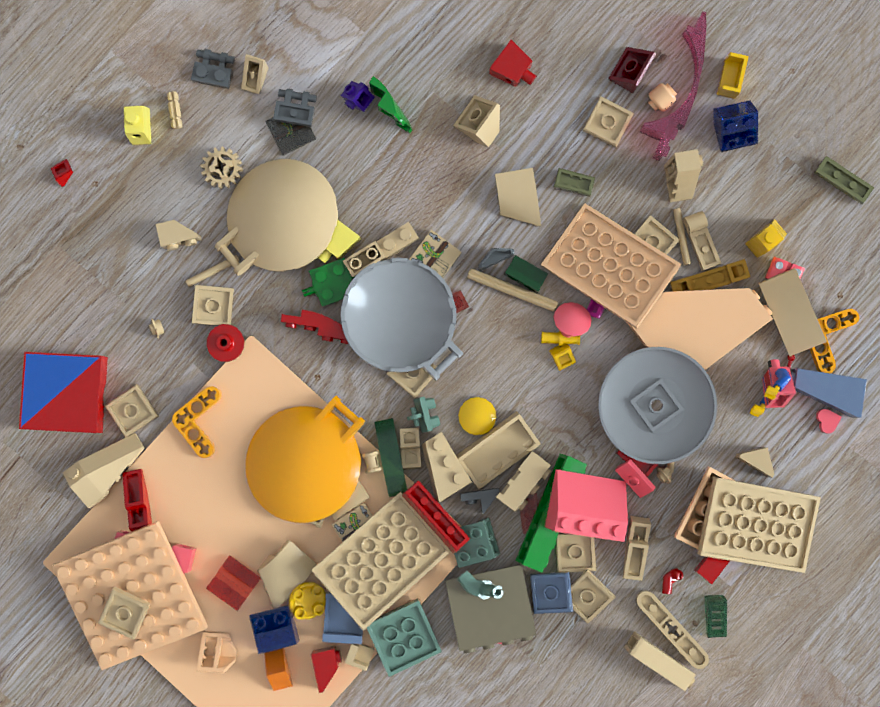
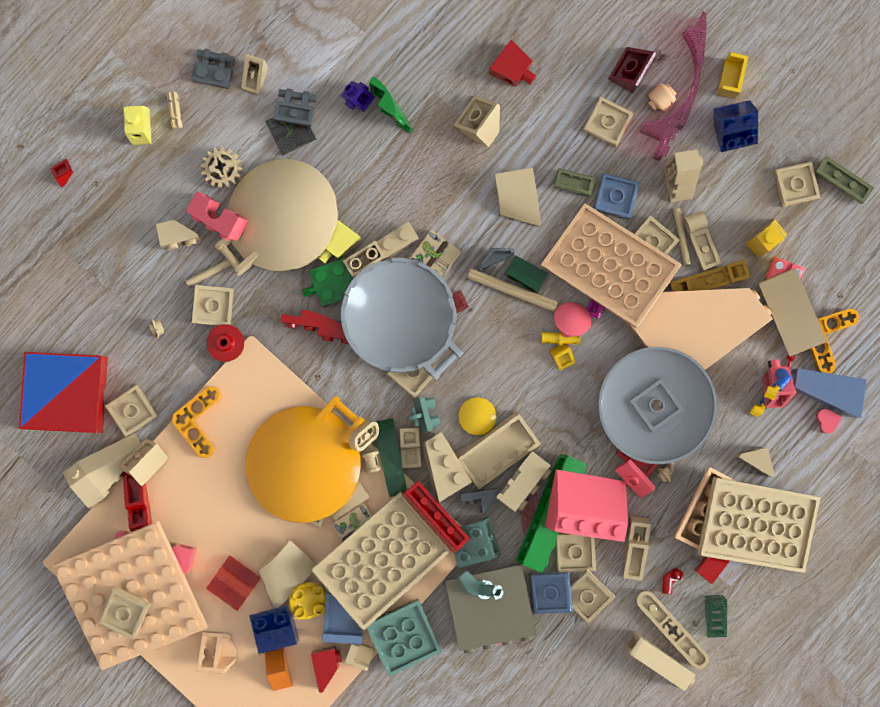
none -> tan panel [119,438,168,486]
none -> coral arch [186,191,248,241]
none -> tan plate [349,421,379,451]
none -> sand blue tile [594,173,640,220]
none -> tan tile [773,162,821,207]

